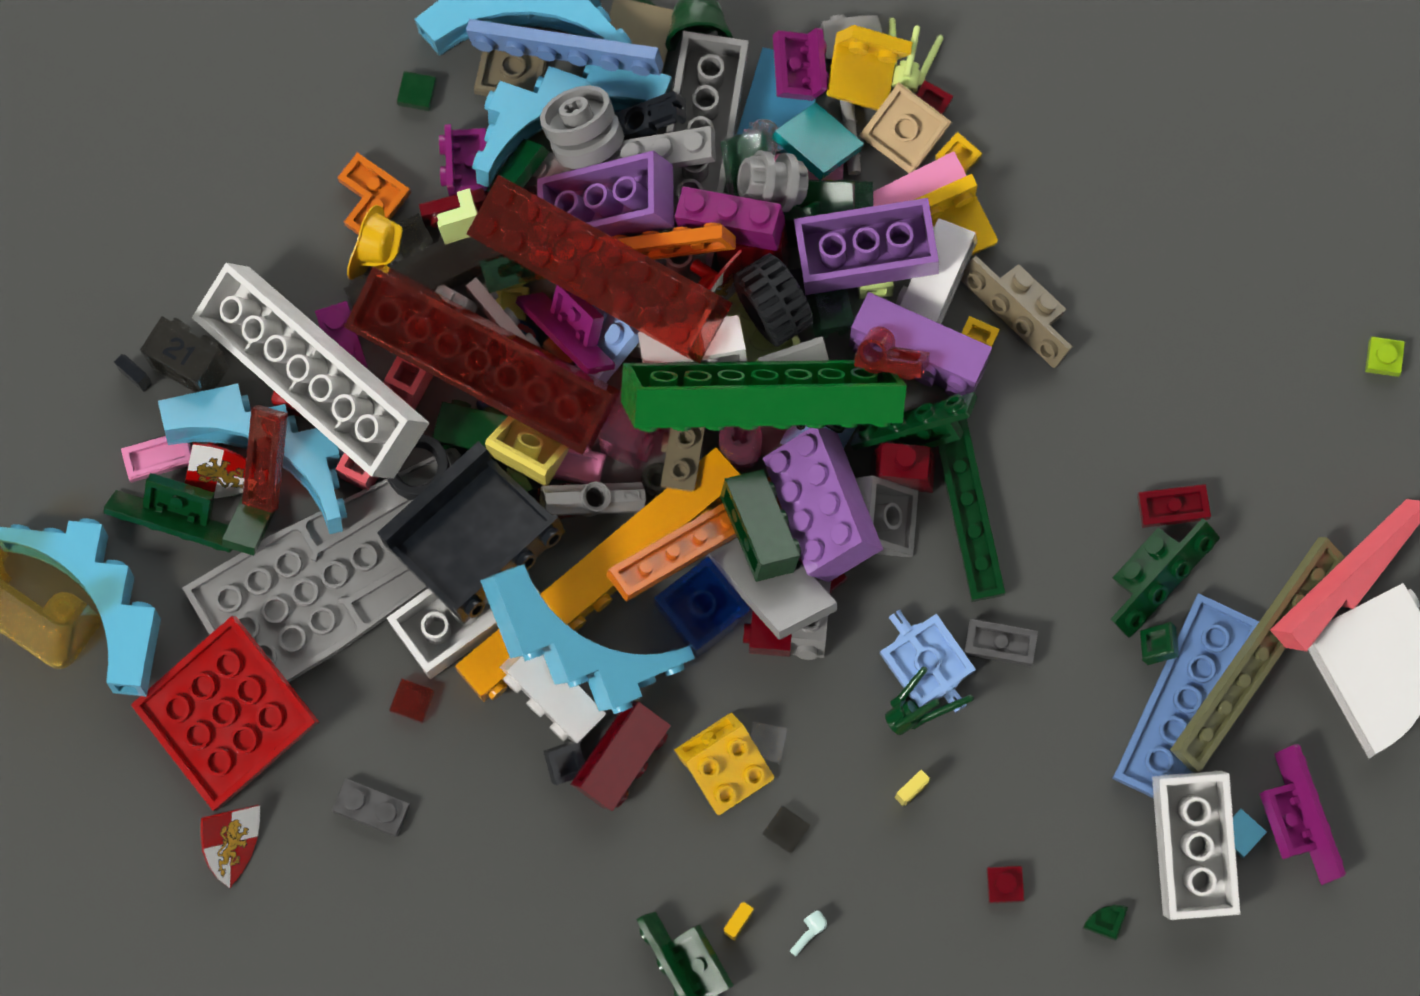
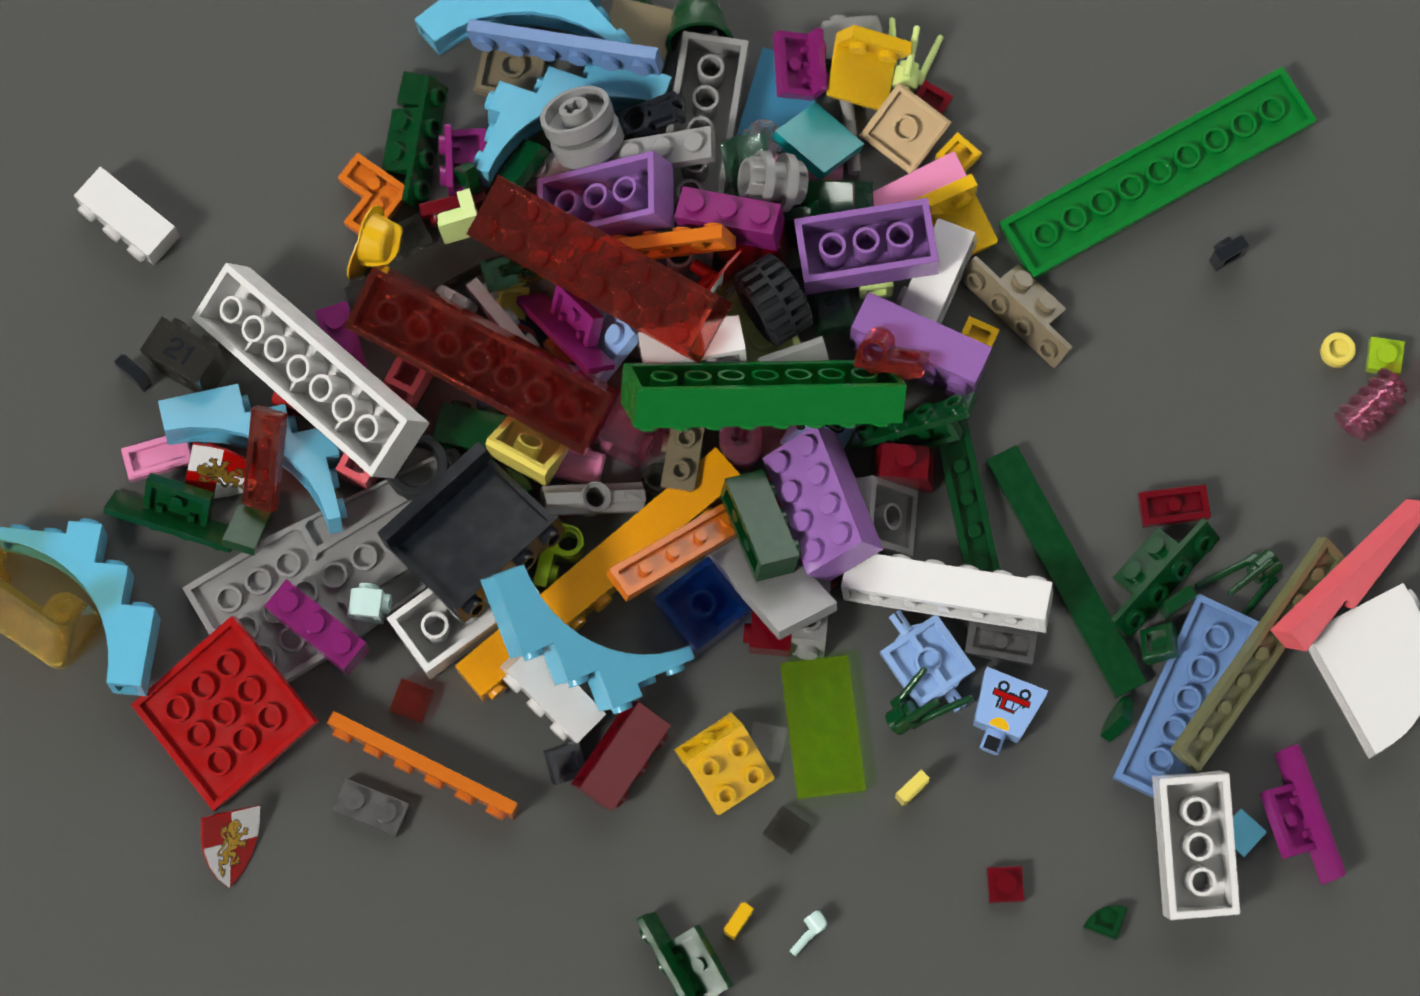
none -> white brick [74,166,180,266]
none -> magenta brick [264,579,370,676]
none -> orange plate [327,711,520,821]
none -> light aqua plate [347,583,392,624]
none -> dark green bracket [381,76,448,211]
none -> dark green tile [454,162,482,196]
none -> lime plate [533,522,585,593]
none -> clear neon green tile [780,655,866,800]
none -> white brick [841,553,1053,633]
none -> light blue torso [973,667,1048,755]
none -> dark green tile [986,445,1147,699]
none -> green plate [998,66,1317,279]
none -> dark green tile [1100,695,1134,742]
none -> dark green tile [1158,585,1197,621]
none -> dark green plant [1194,549,1283,616]
none -> black plate [1209,235,1249,272]
none -> light yellow tile [1320,332,1356,368]
none -> clear pink piece [1334,368,1407,442]

